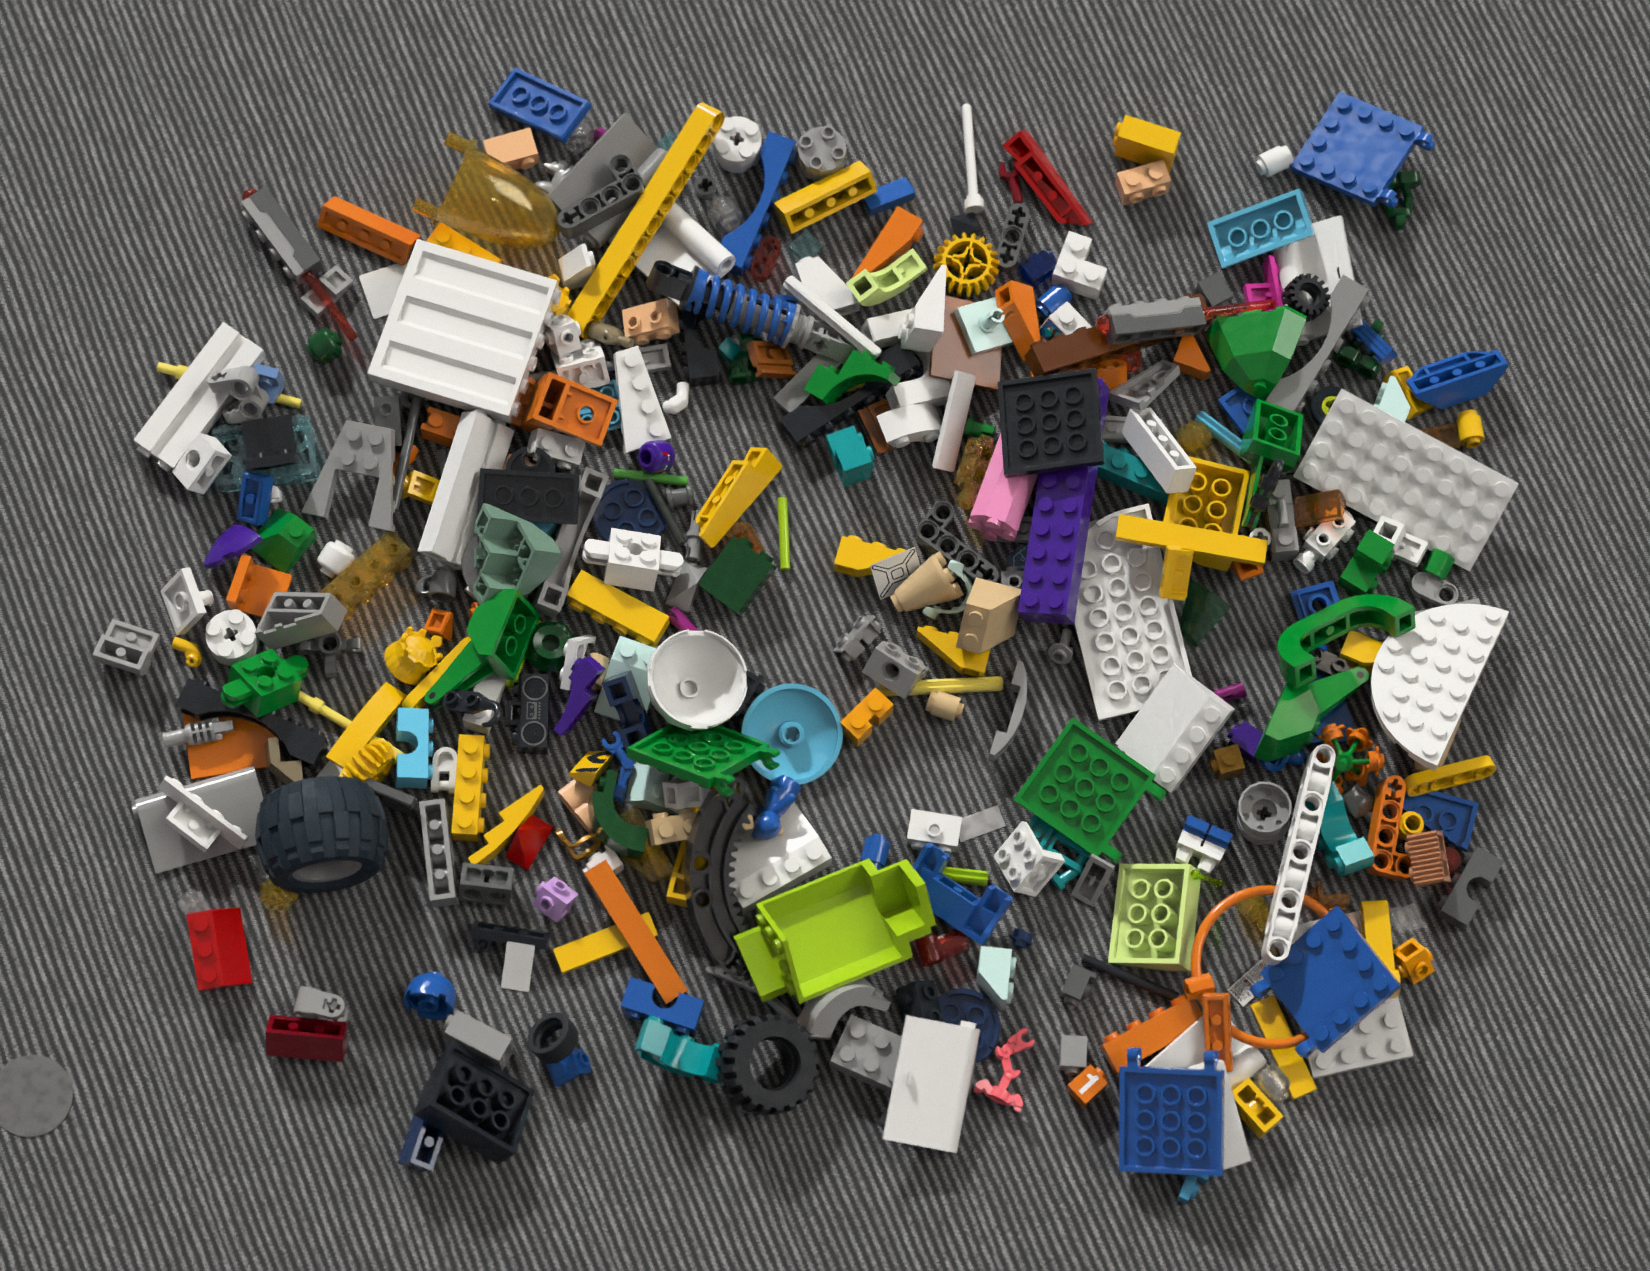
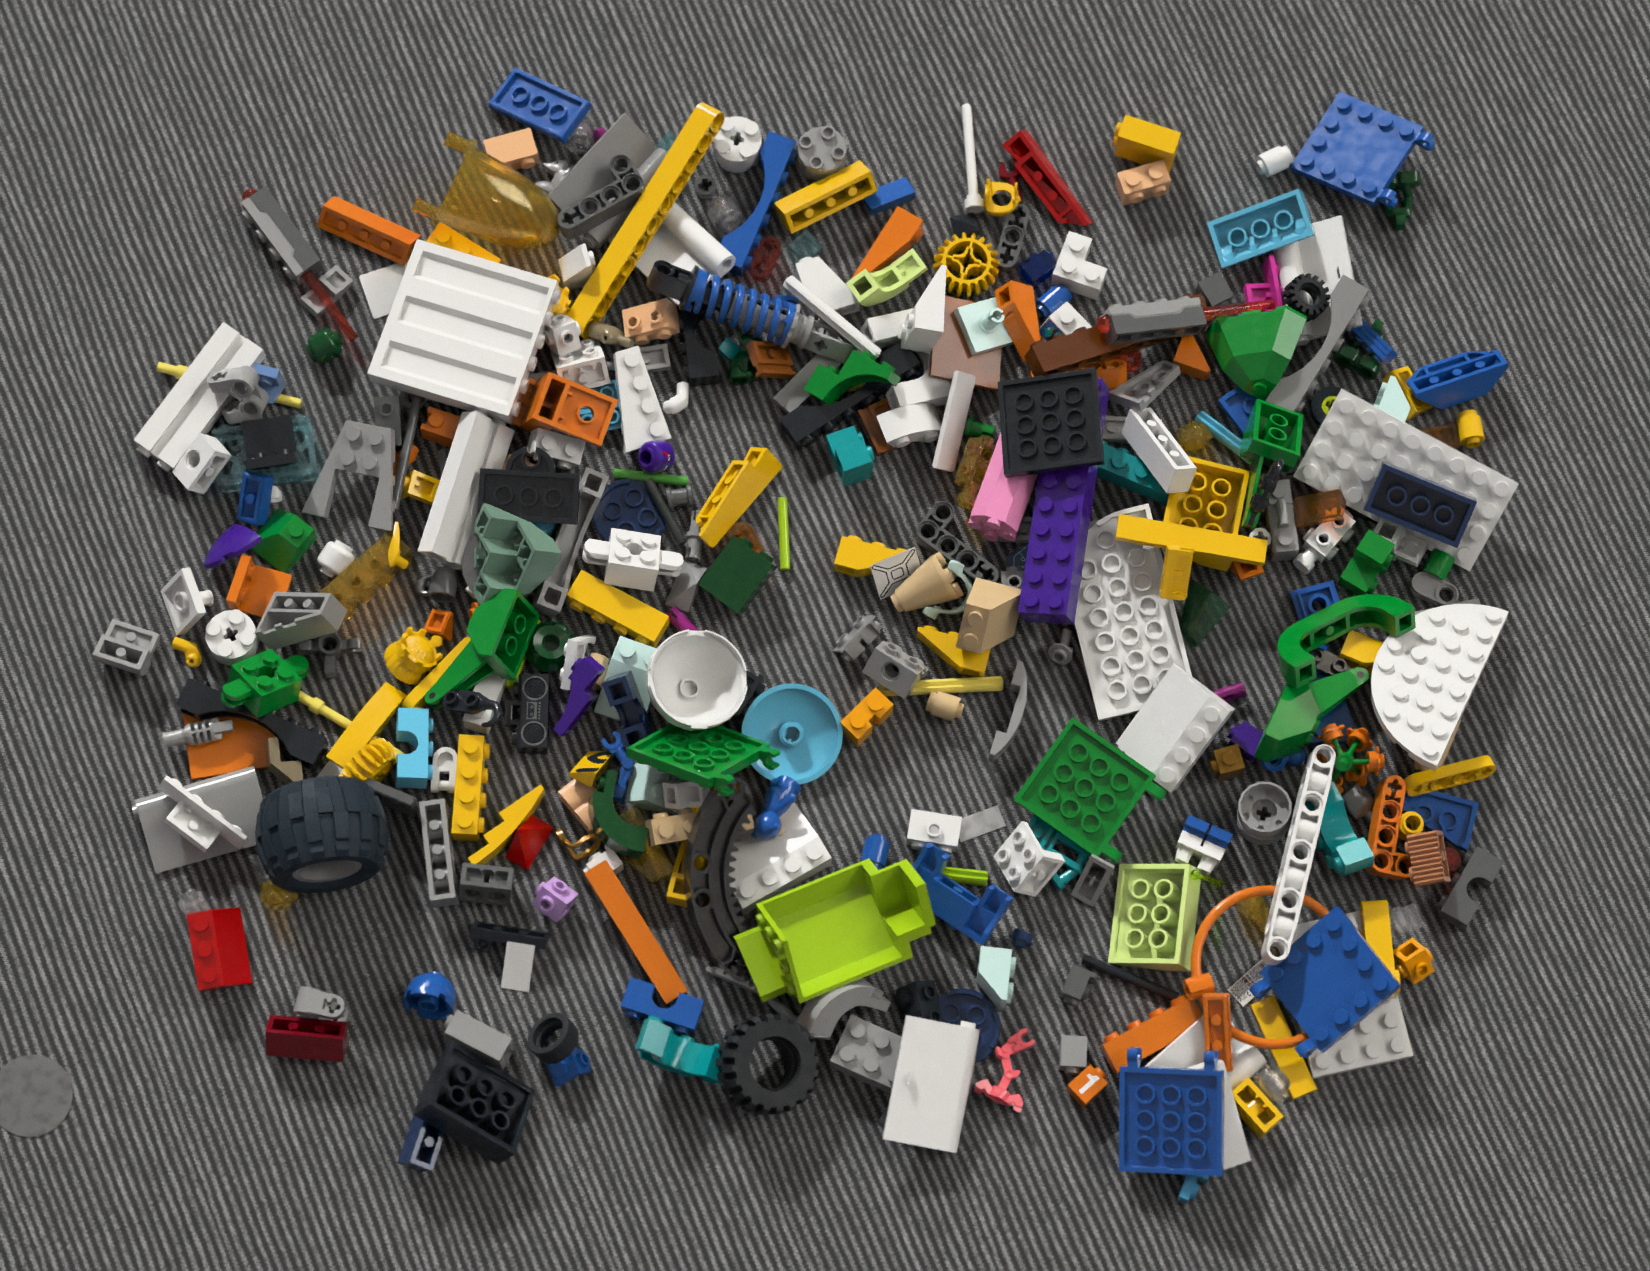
yellow tile [553,912,658,974] -> none
clear red piece [915,931,970,967] -> none
clear orange bracket [1311,880,1350,912] -> none
none -> yellow bar [388,522,409,569]
none -> yellow piece [984,178,1021,217]
none -> dark blue brick [1363,461,1477,548]

